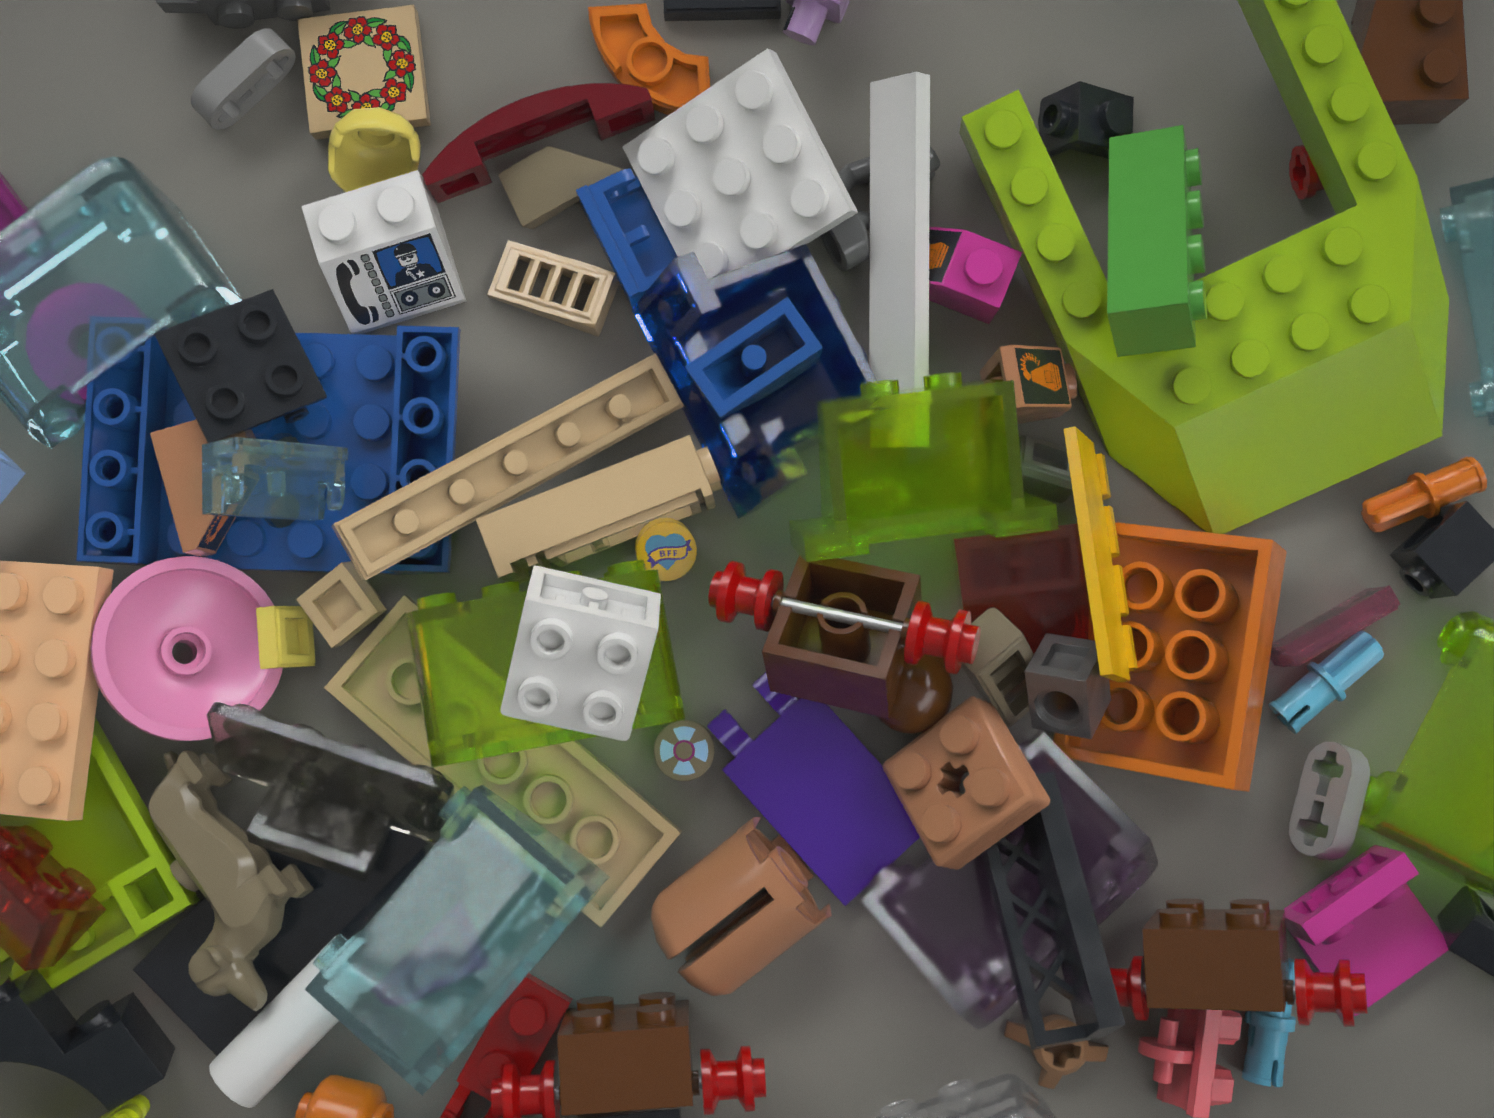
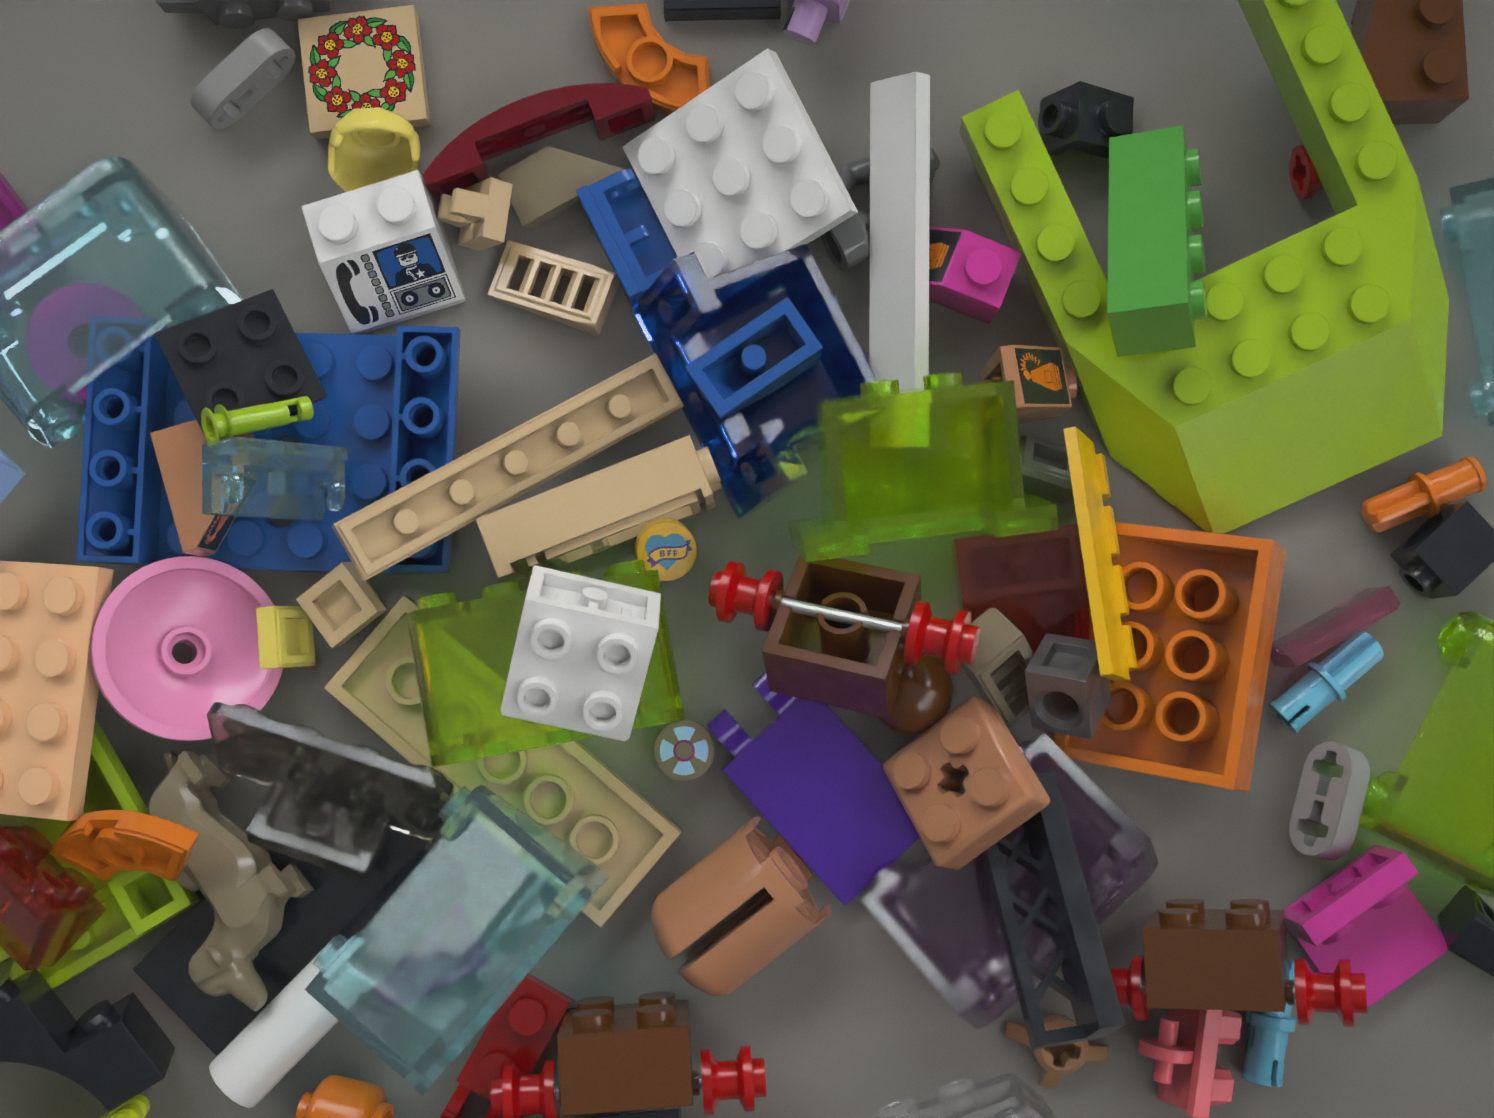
none -> orange tile [50,810,199,881]
none -> lime piece [201,396,314,448]
none -> tan tile [437,177,513,251]

